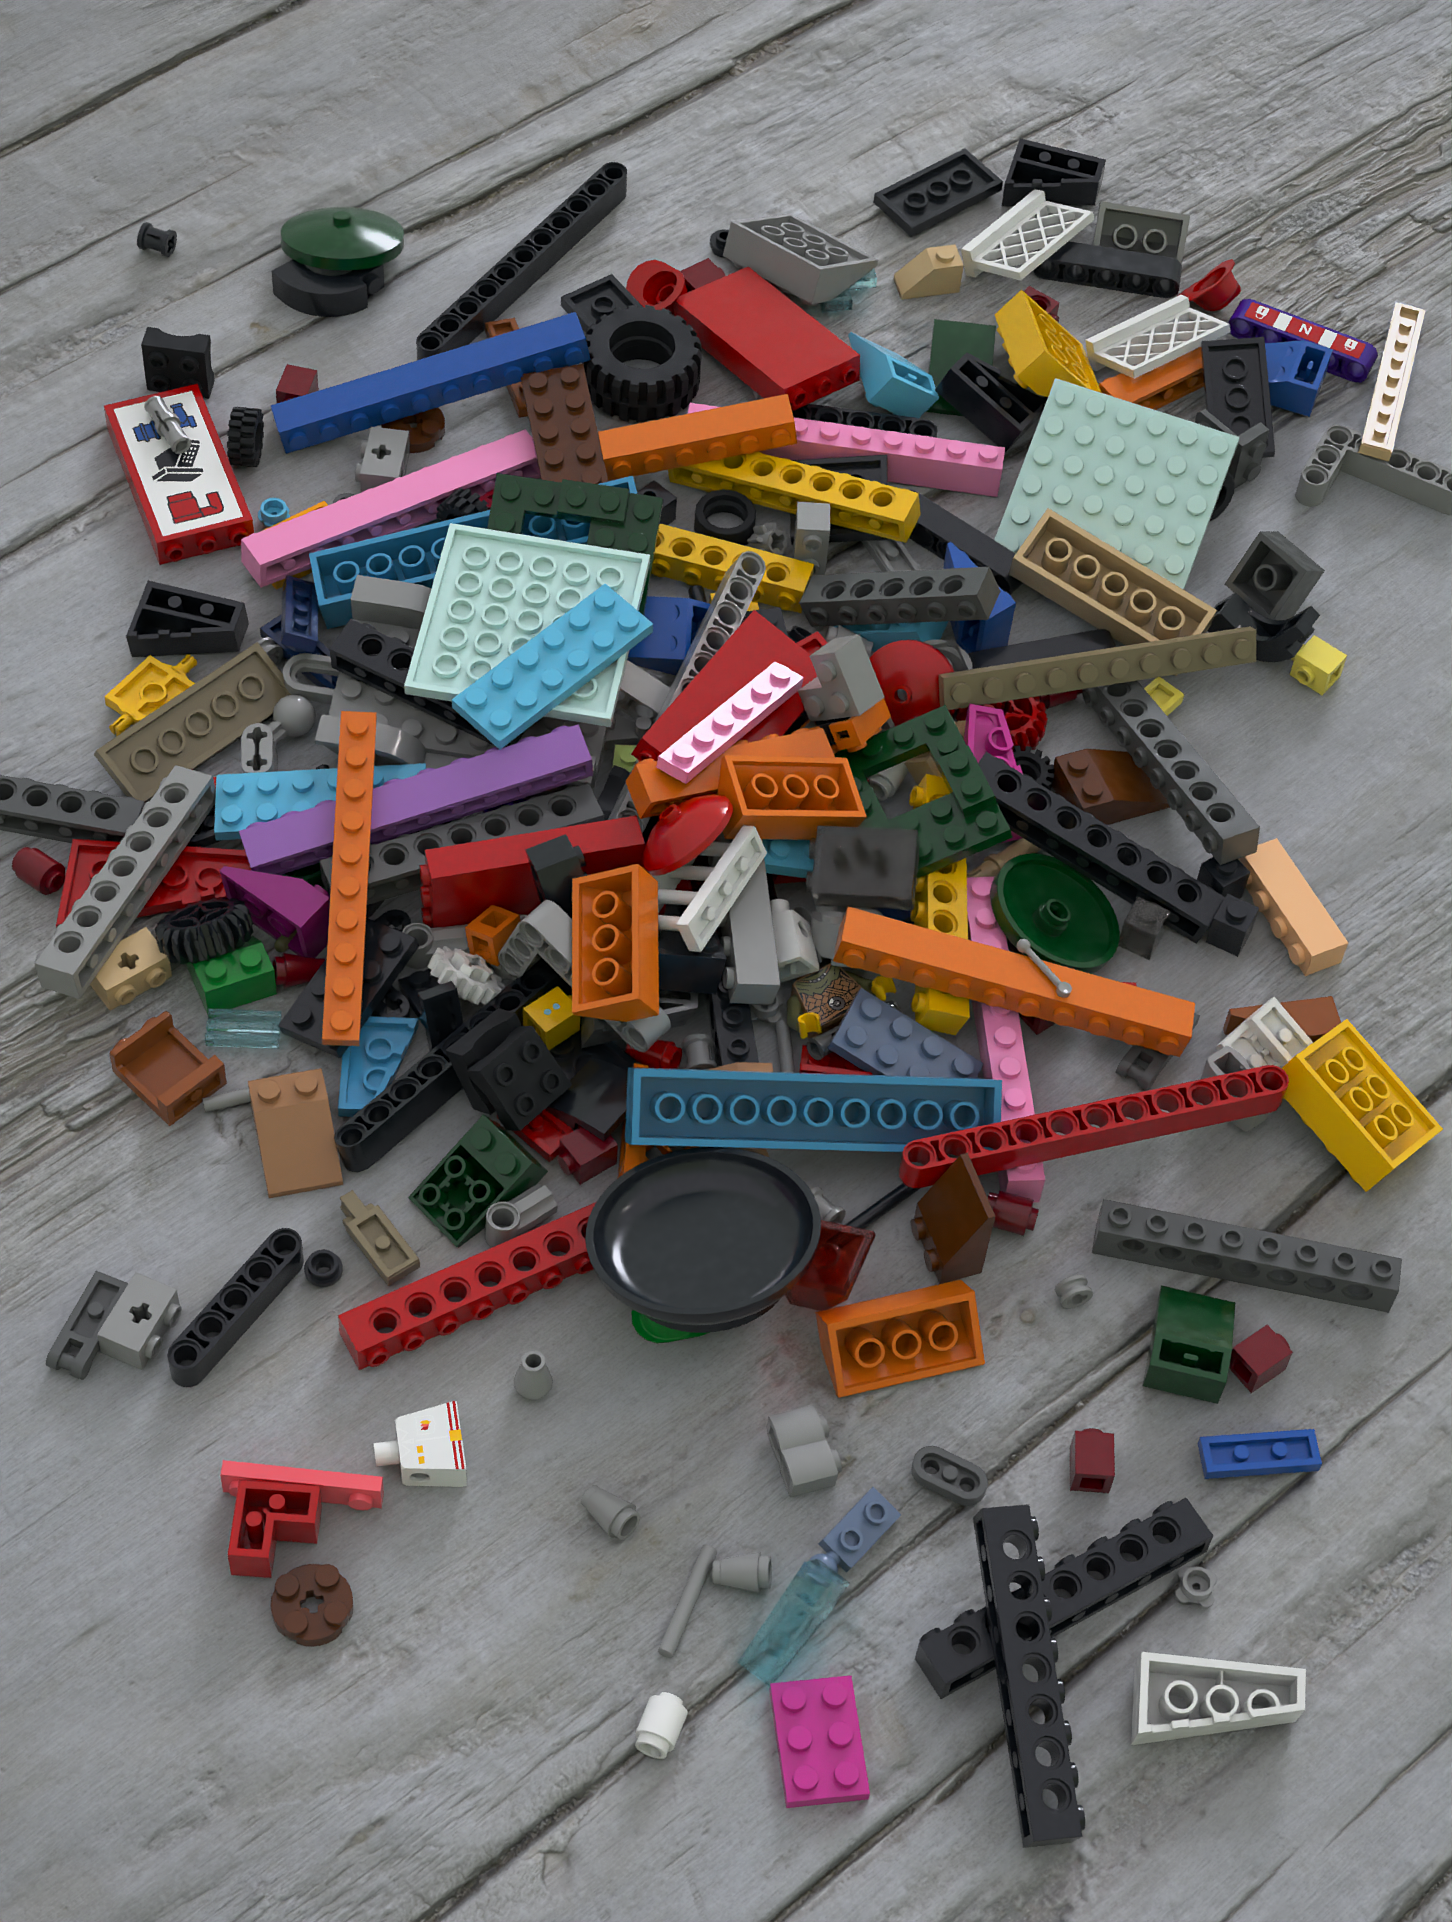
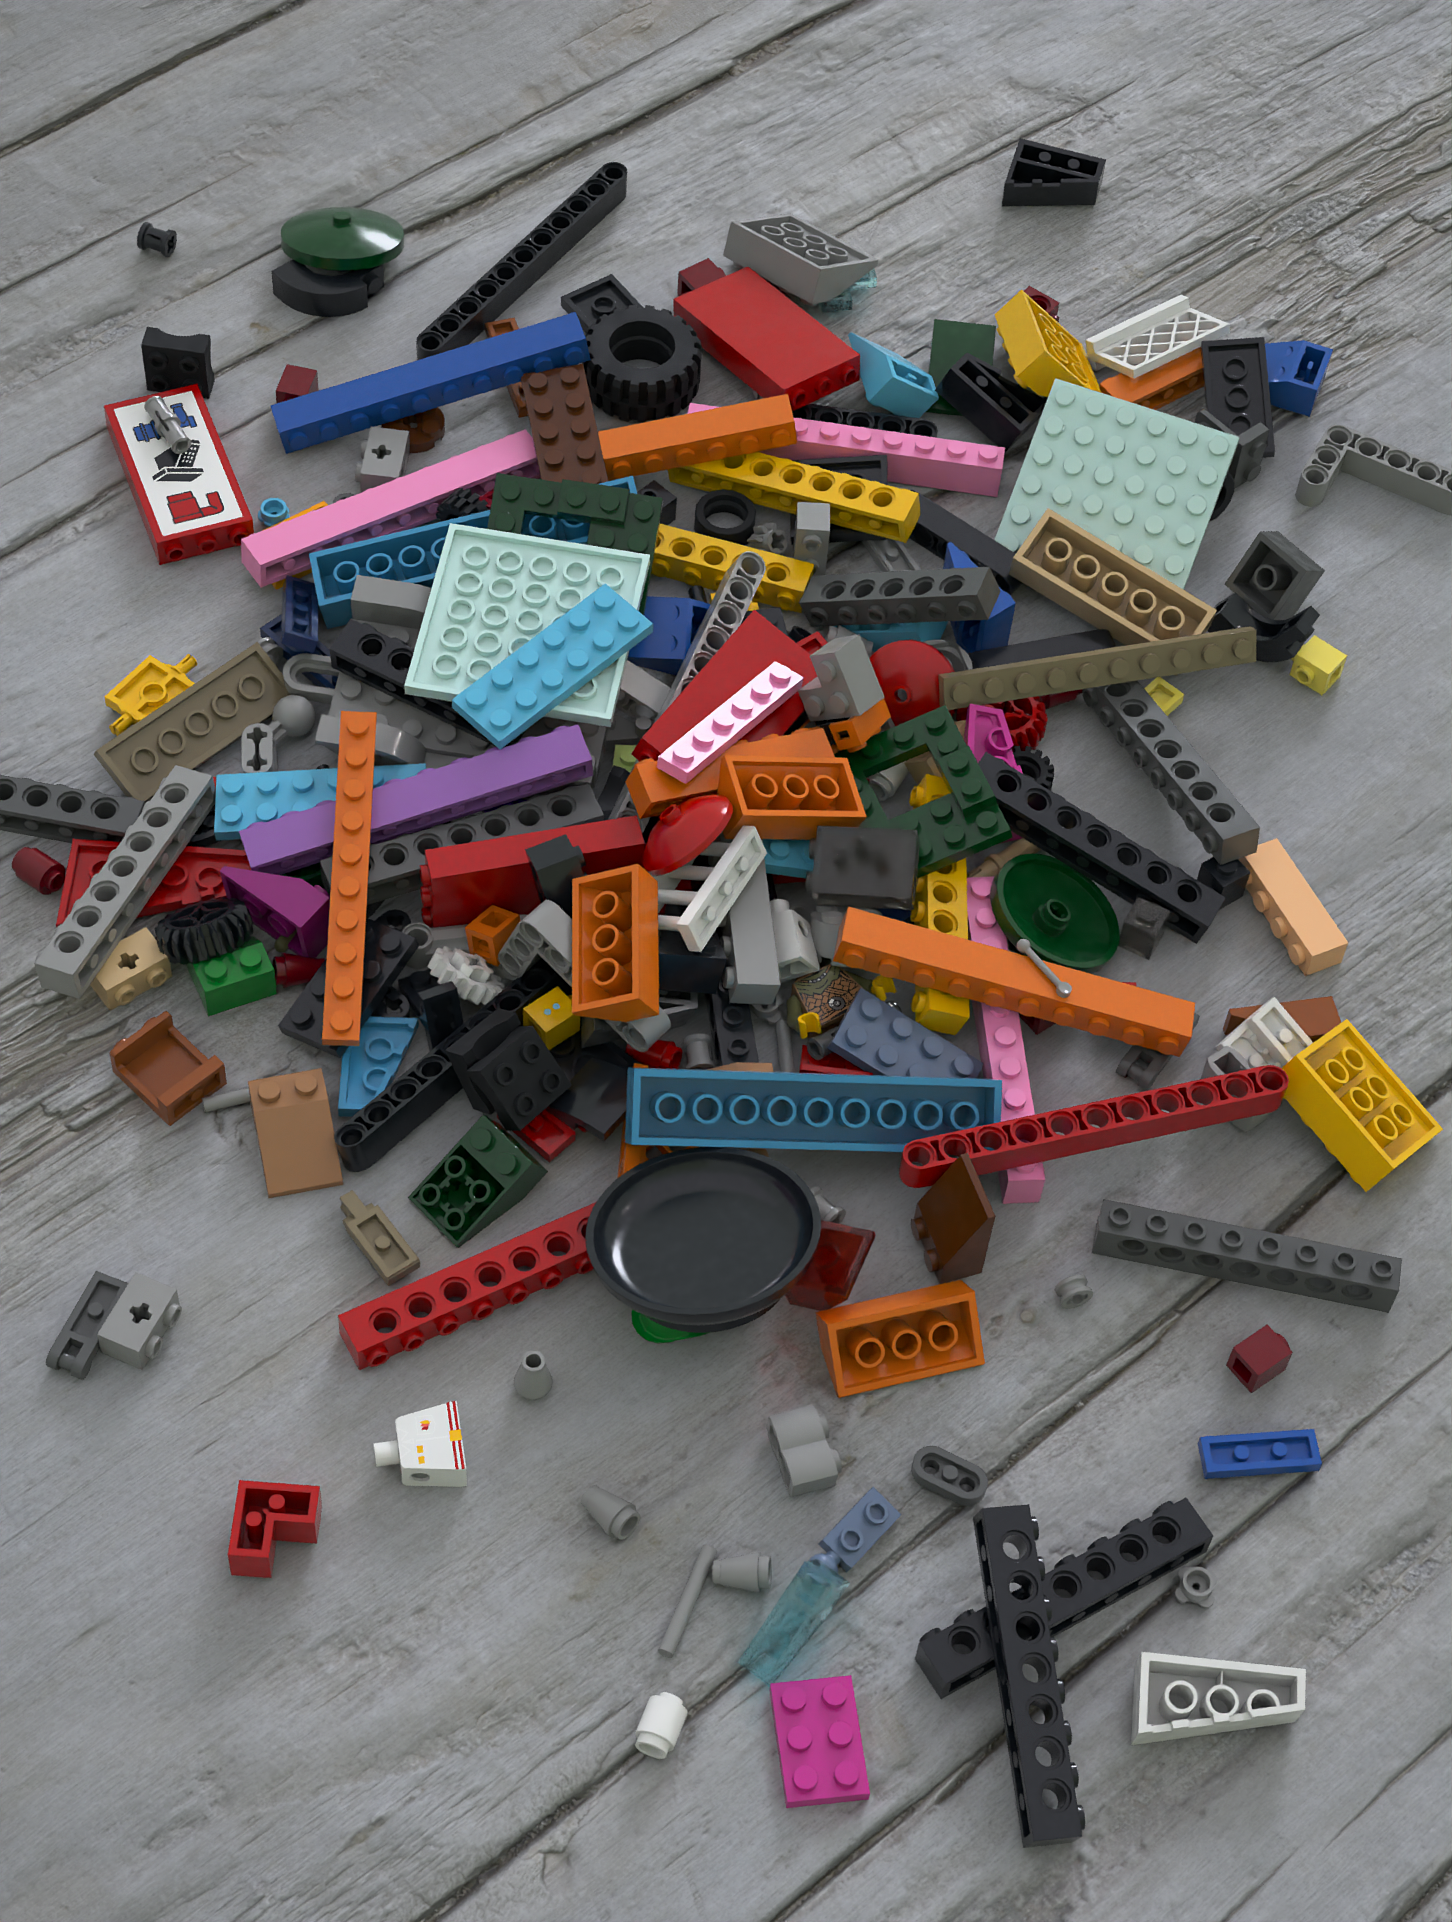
black wedge [126,580,249,657] -> none
black beam [167,1228,304,1387] -> none
clear light blue tile [205,1009,282,1049] -> none
coral plate [220,1460,384,1511] -> none
black tyre [227,407,264,467] -> none
reddish brown plate [271,1564,353,1647] -> none
black plate [304,1249,343,1287] -> none
light grey piece [485,1183,558,1247] -> none
dark red brick [557,1127,618,1185] -> none
red piece [626,260,688,315] -> none
black plate [709,229,729,258] -> none
black bar [827,1183,920,1249] -> none
black plate [873,148,1003,237] -> none
tan slope [893,244,964,300] -> none
white fence [961,189,1094,281] -> none
dark red brick [987,1190,1039,1236] -> none
black beam [1033,241,1182,298] -> none
reddish brown slope [1052,748,1170,825] -> none
dark red brick [1070,1428,1115,1493] -> none
light grey slope [1093,201,1190,265] -> none
dark green slope [1142,1285,1236,1404] -> none
red piece [1176,259,1241,311] -> none
black brick [1206,894,1259,957] -> none
beam [1228,299,1378,383] -> none
tile [1358,303,1425,461] -> none

